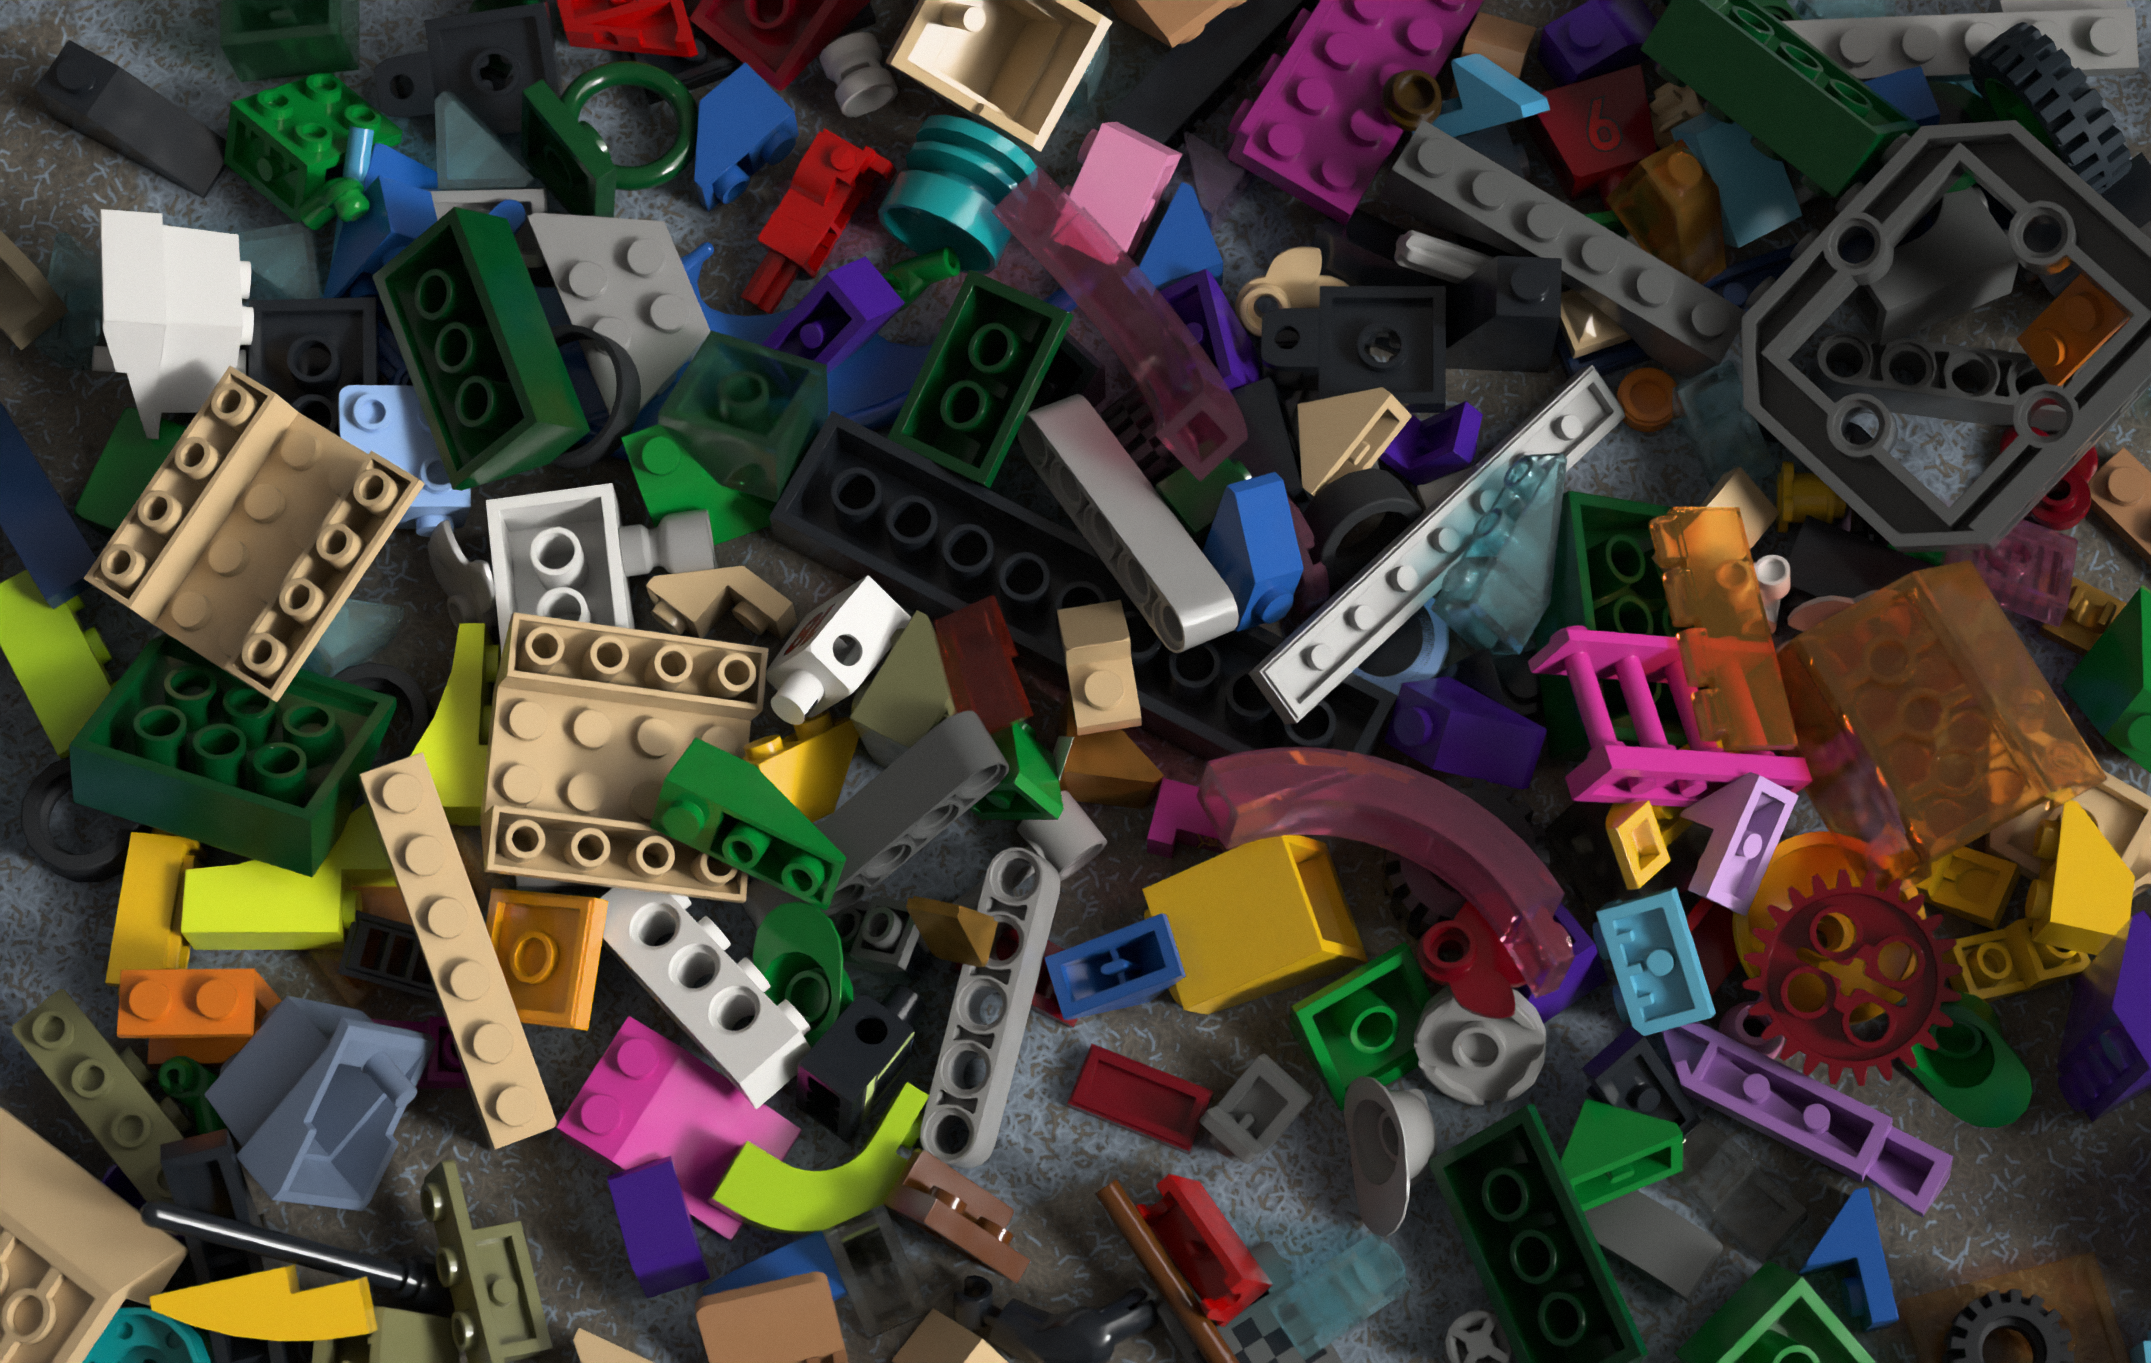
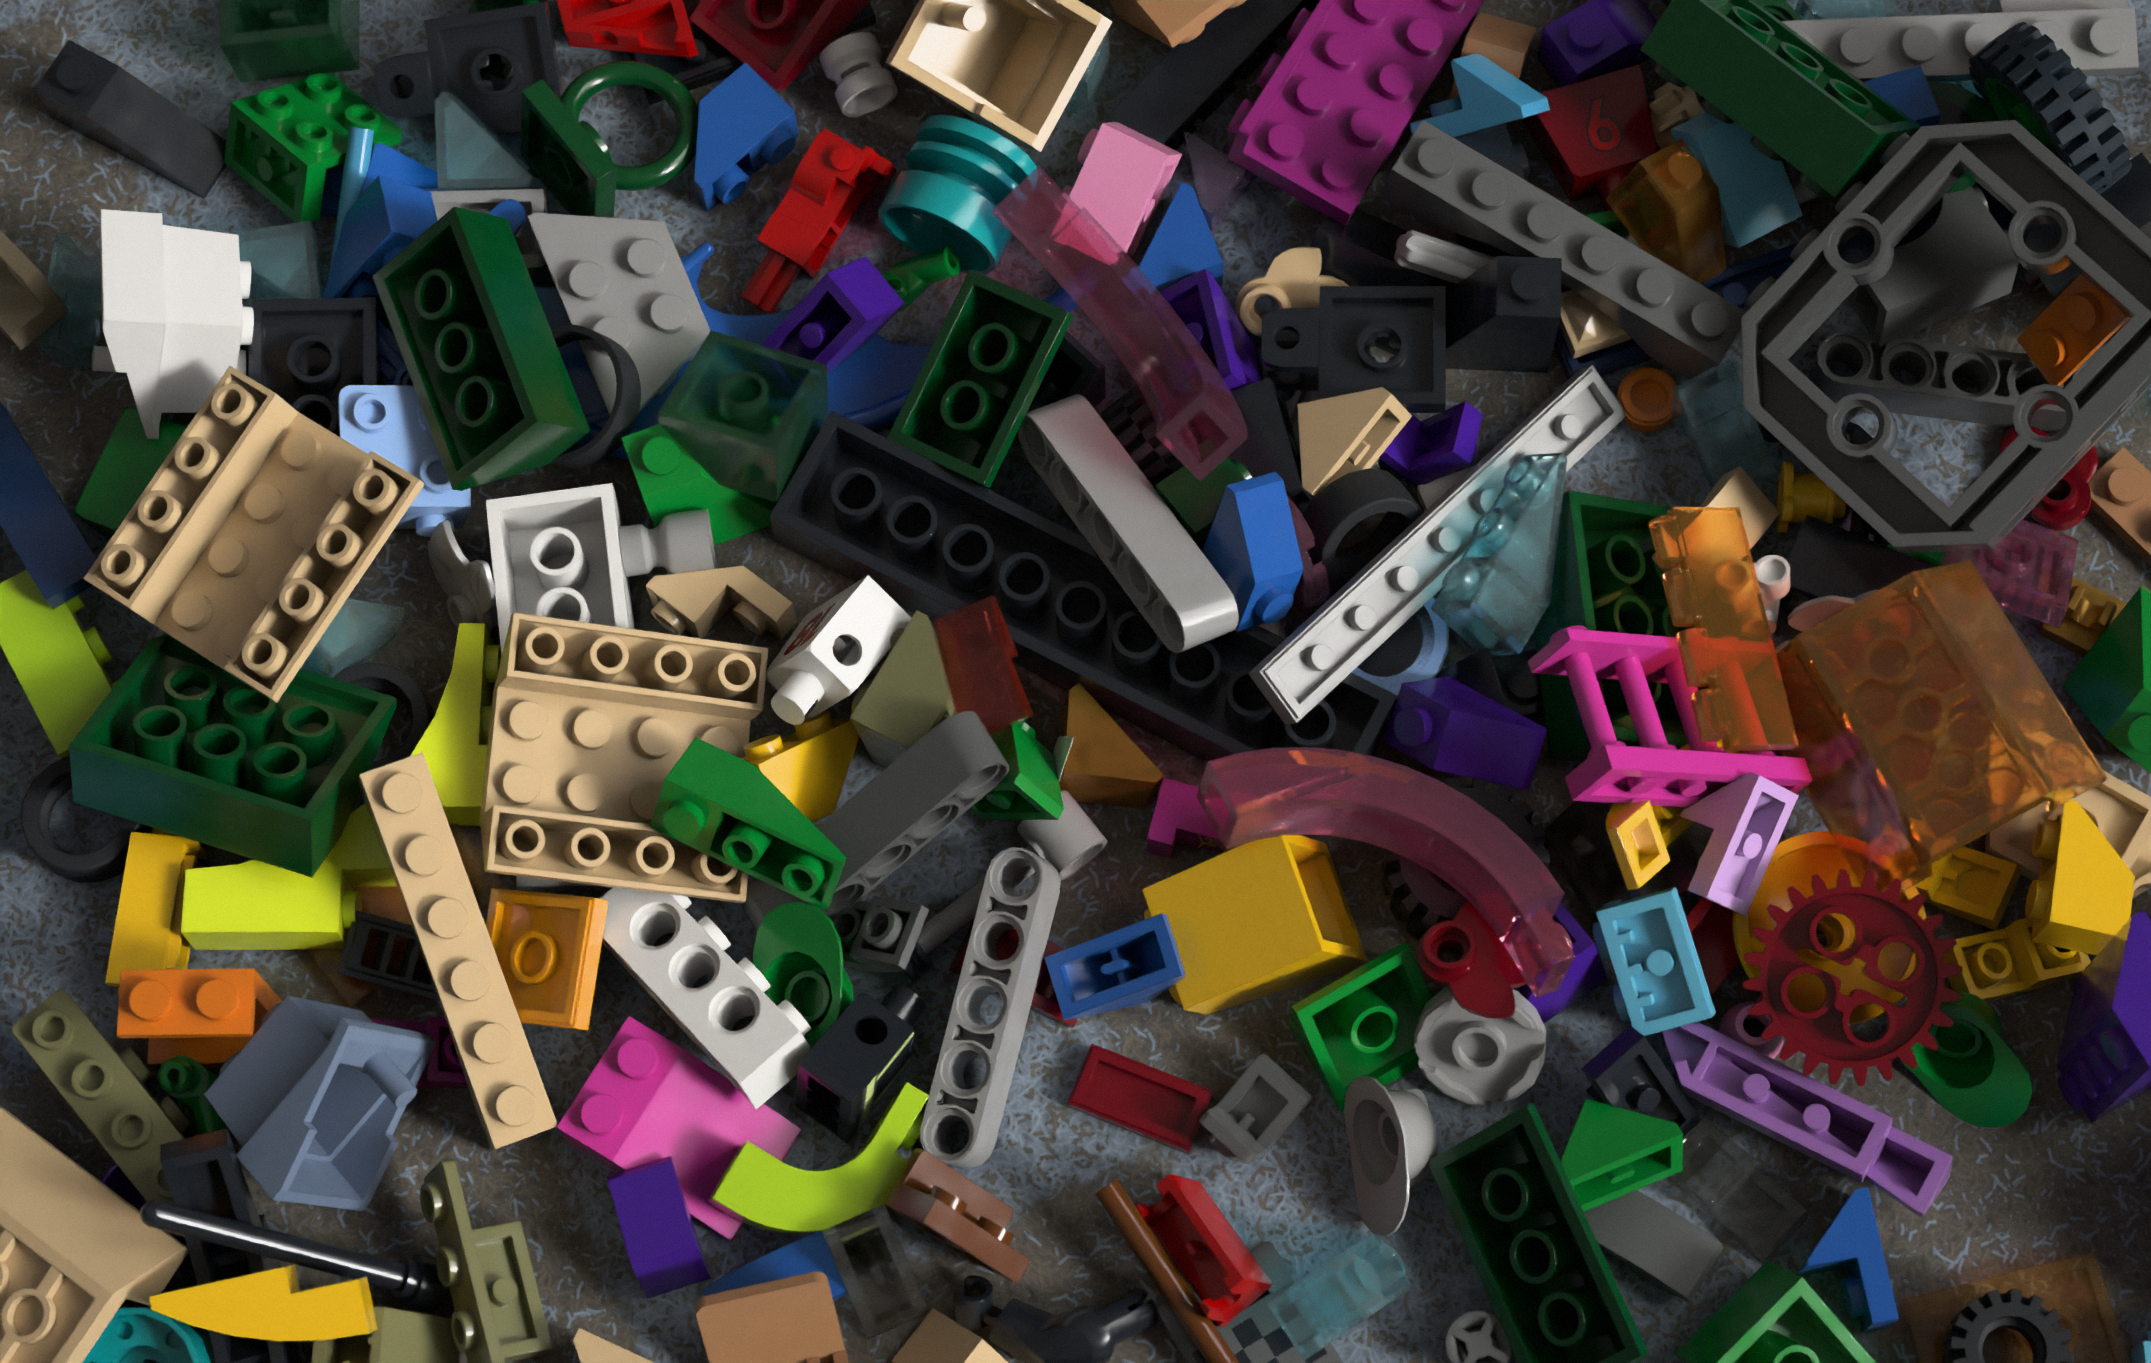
green arm [298,177,370,230] -> none
pearl gold slope [906,896,998,968] -> none
tan slope [1057,600,1142,736] -> none
dark brown plate [1380,69,1442,131] -> none

